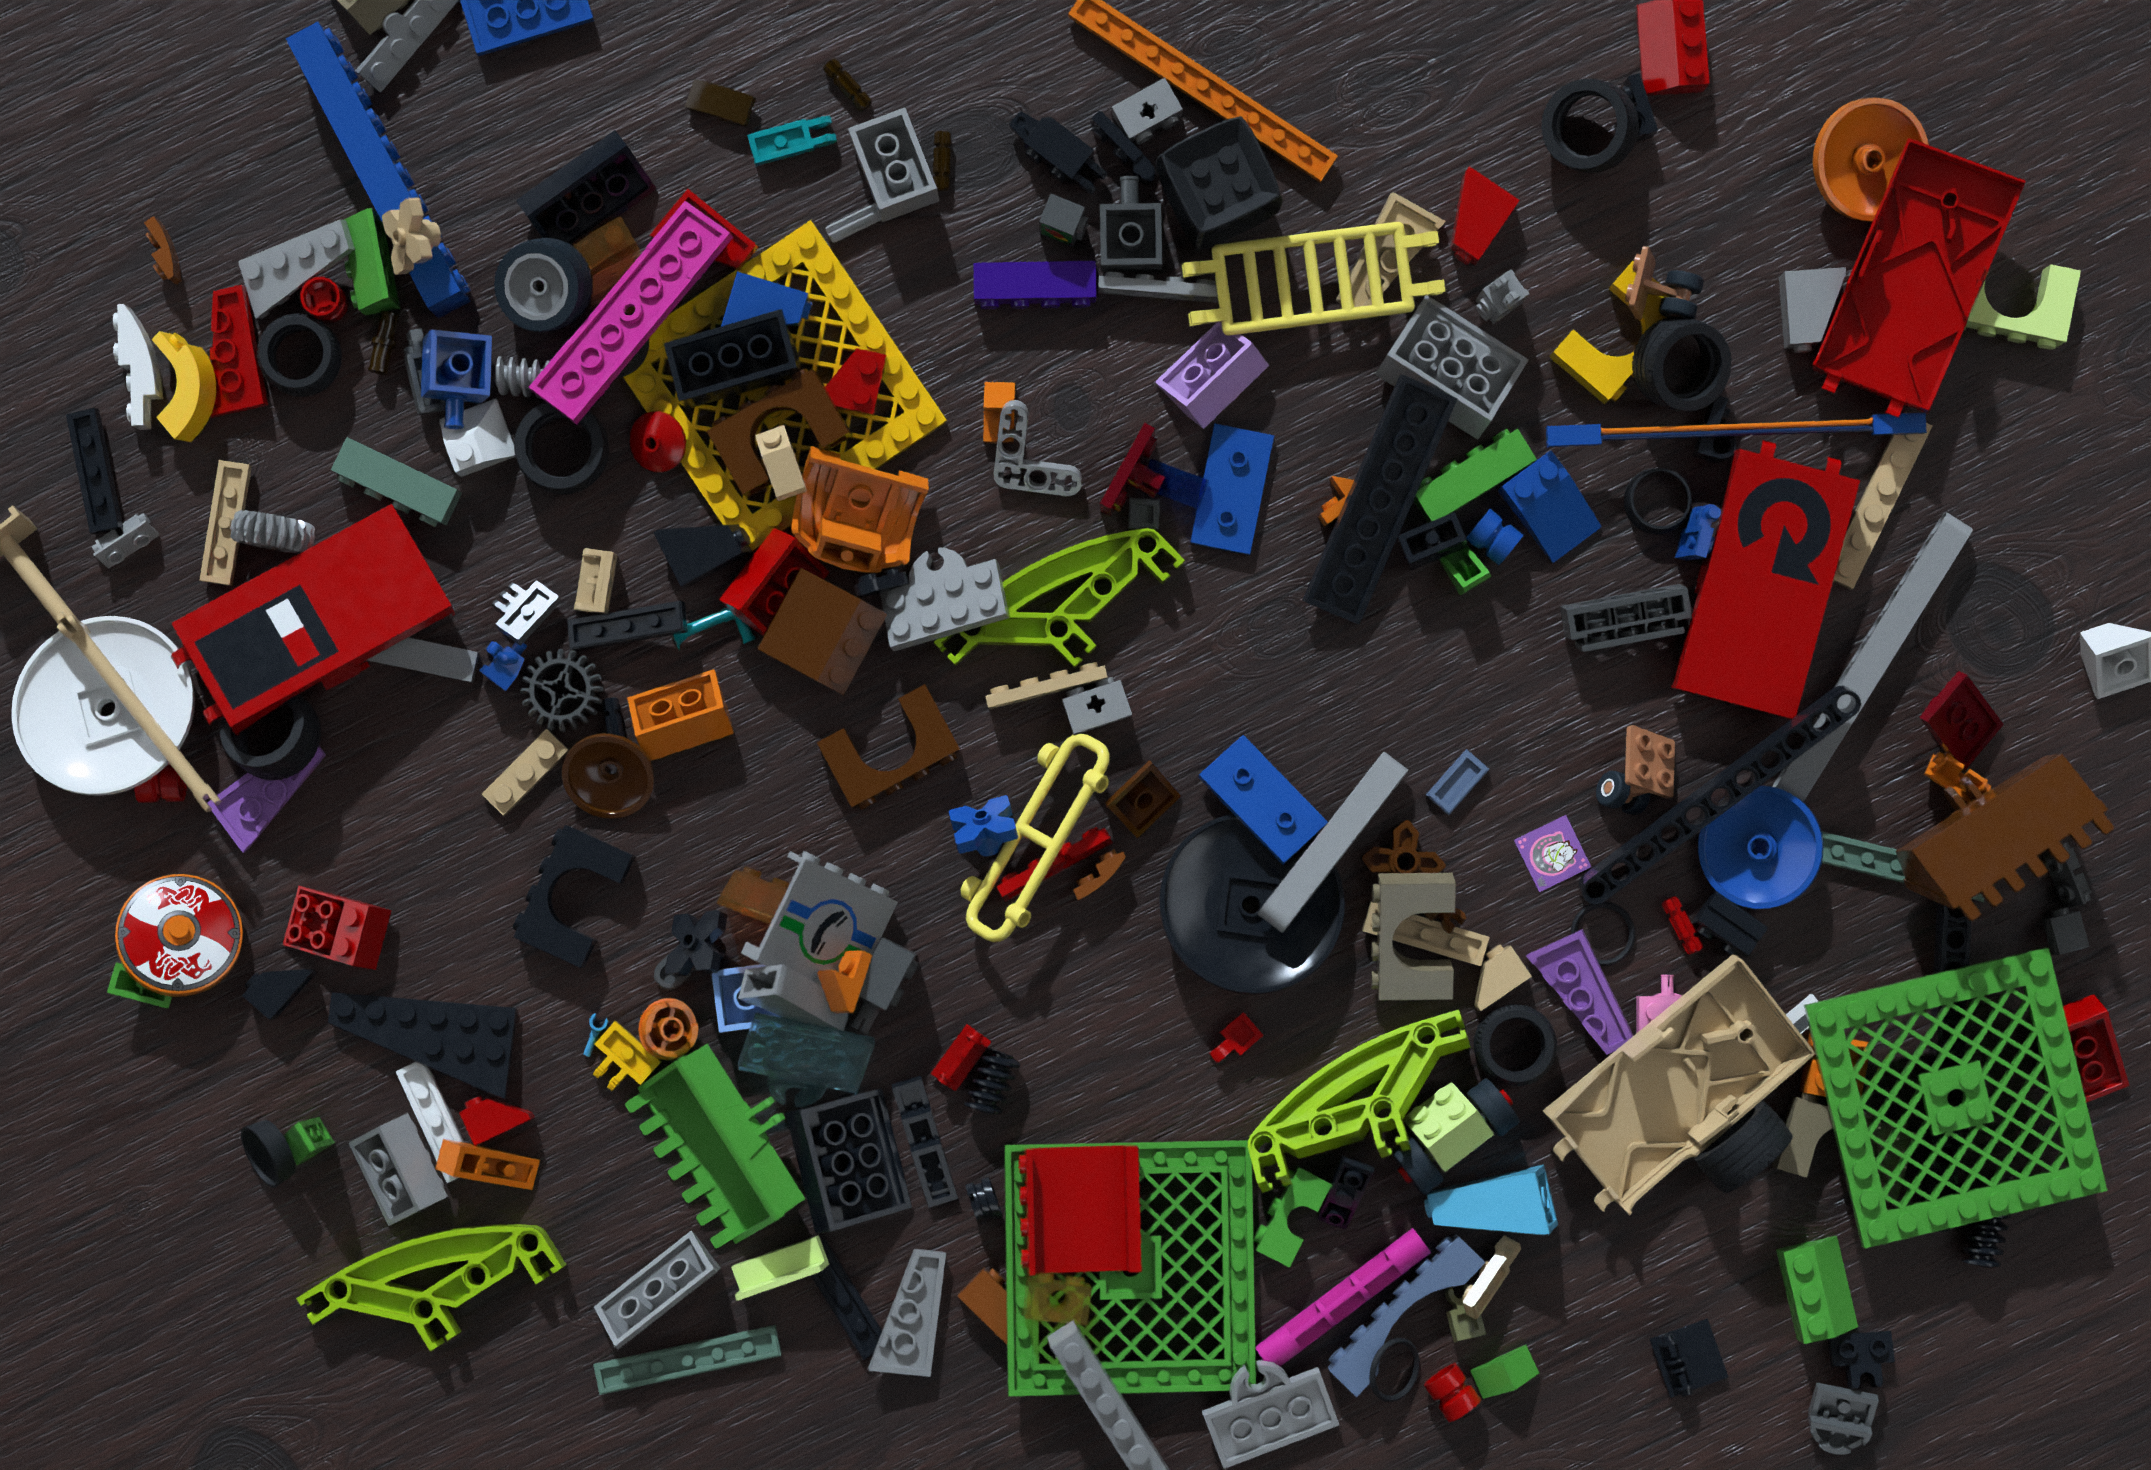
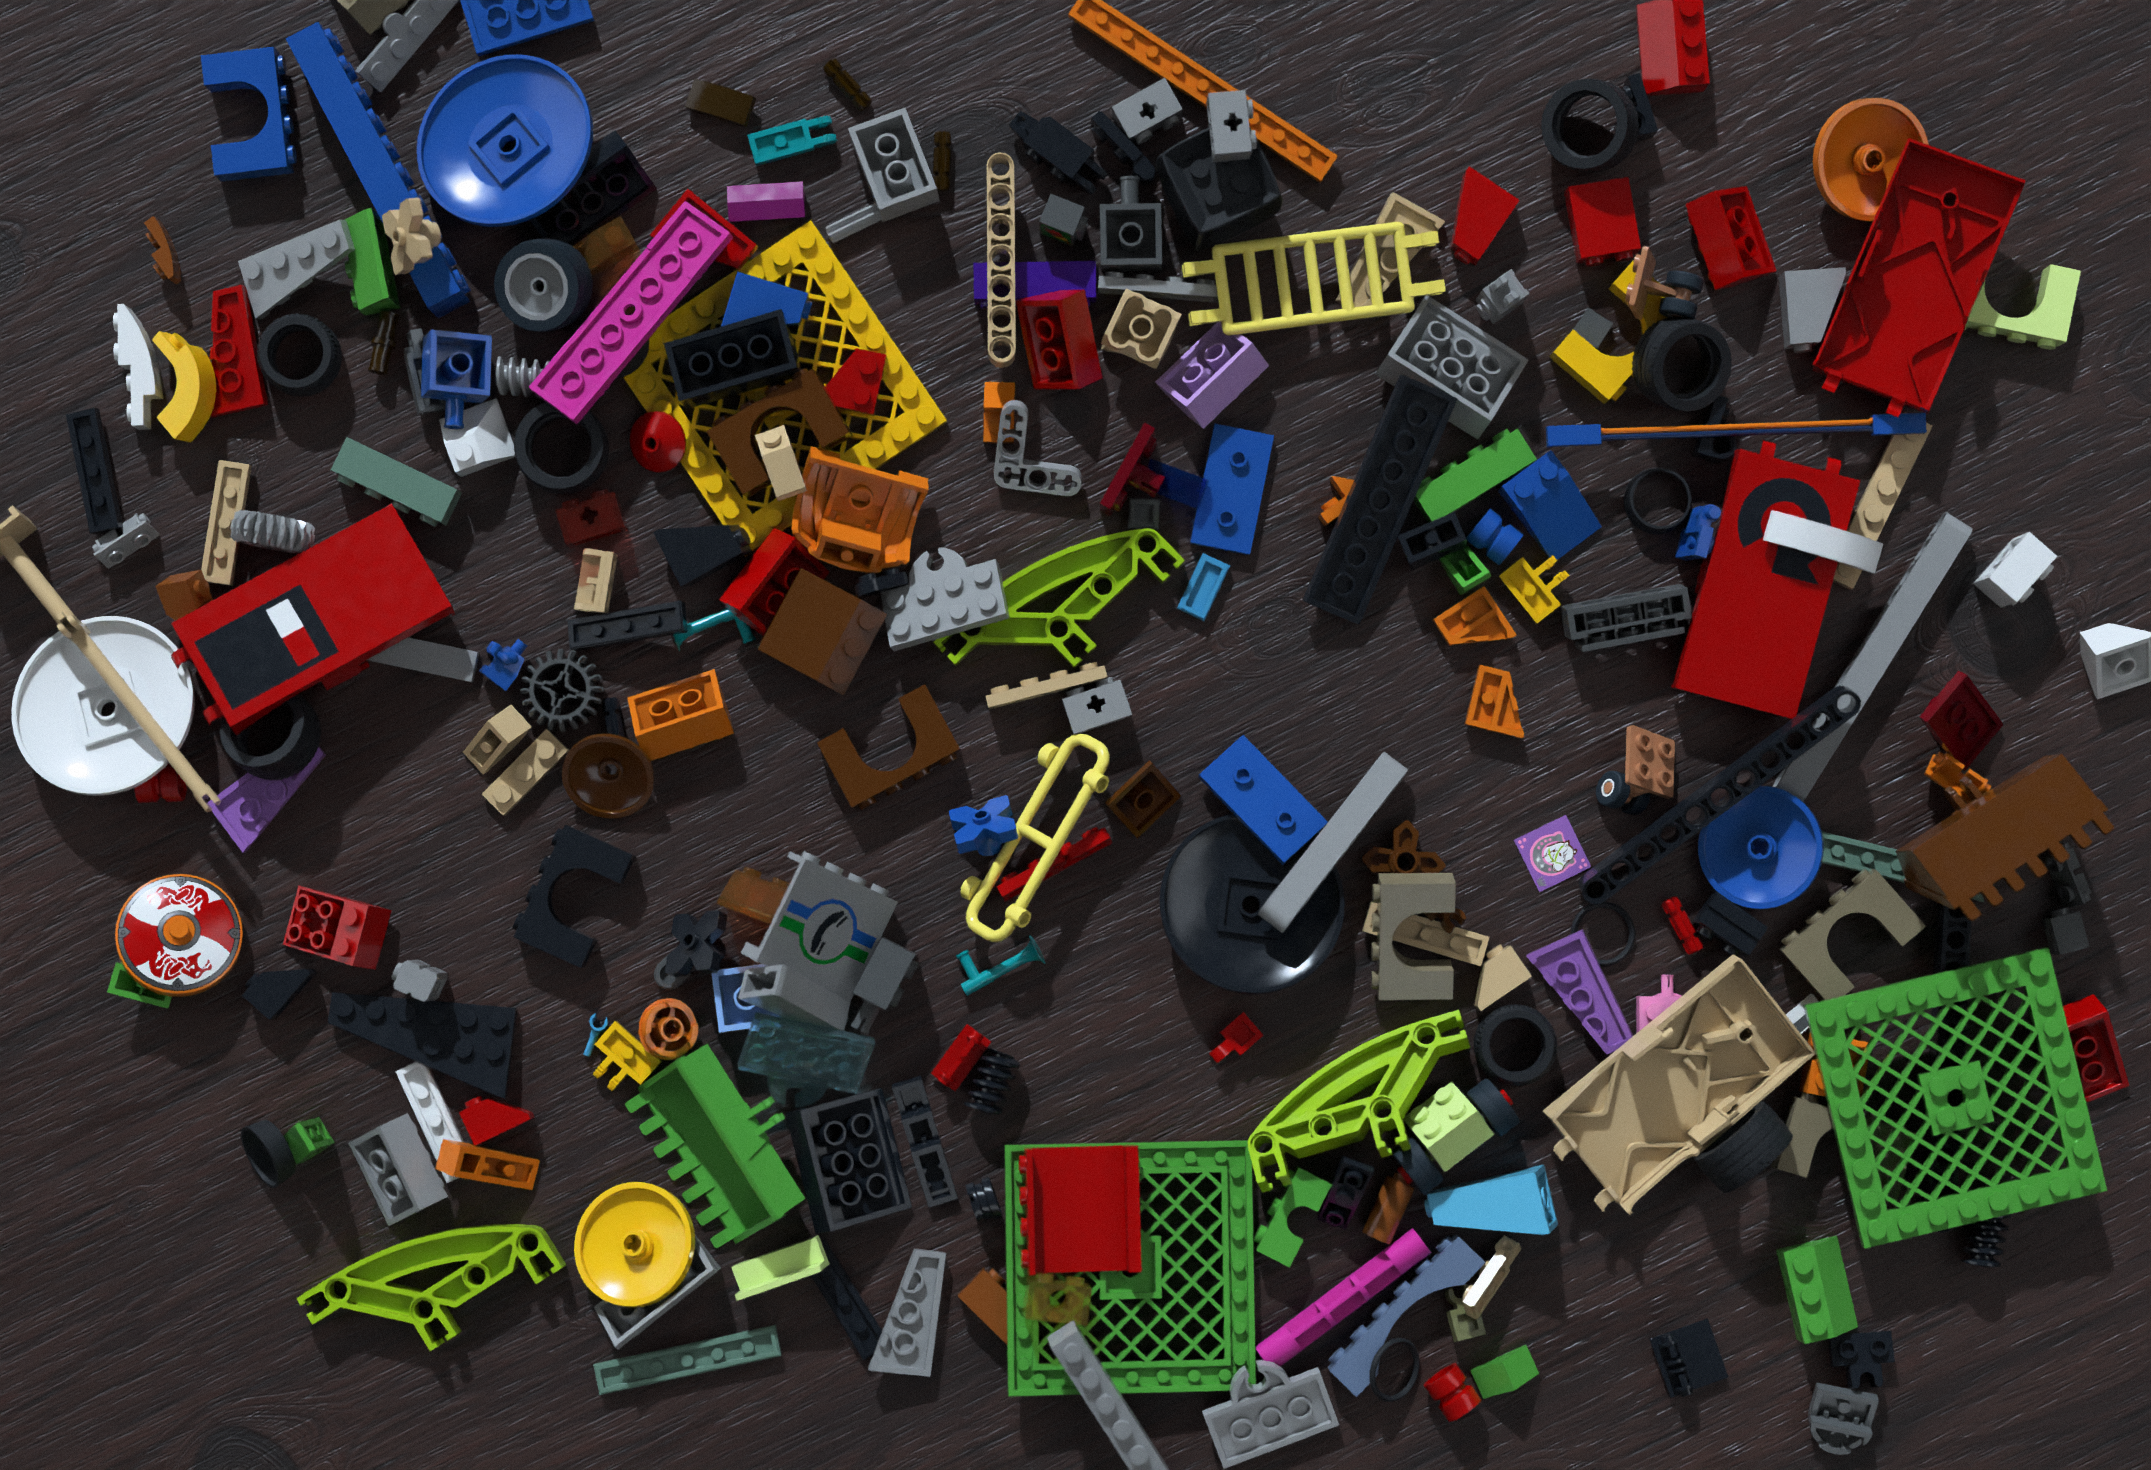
red wheel [300,277,349,323] -> none
hinge [491,581,561,646] -> none
orange slope [817,950,873,1014] -> none
dark orange slope [1073,849,1126,901] -> none
sand blue tile [1425,749,1489,815] -> none
none -> dark orange slope [155,570,213,621]
none -> blue arch [201,47,297,182]
none -> light grey brick [391,960,448,1002]
none -> blue dish [417,54,593,227]
none -> tan slope [463,705,532,775]
none -> clear red brick [555,489,628,548]
none -> yellow dish [574,1182,695,1308]
none -> magenta piece [727,181,806,222]
none -> teal piece [956,936,1046,996]
none -> tan beam [987,152,1016,368]
none -> red slope [1016,290,1103,389]
none -> tan piece [1101,289,1182,369]
none -> dark azure tile [1177,553,1230,621]
none -> light grey brick [1206,90,1257,162]
none -> dark orange brick [1362,1172,1415,1245]
none -> orange wing [1432,586,1517,646]
none -> orange wing [1464,665,1524,739]
none -> yellow hinge [1499,555,1569,623]
none -> red brick [1564,177,1641,267]
none -> dark grey tile [1574,307,1613,349]
none -> red slope [1685,186,1777,290]
none -> white slope [1763,510,1883,574]
none -> dark tan arch [1779,869,1926,1000]
none -> white brick [1973,532,2057,608]

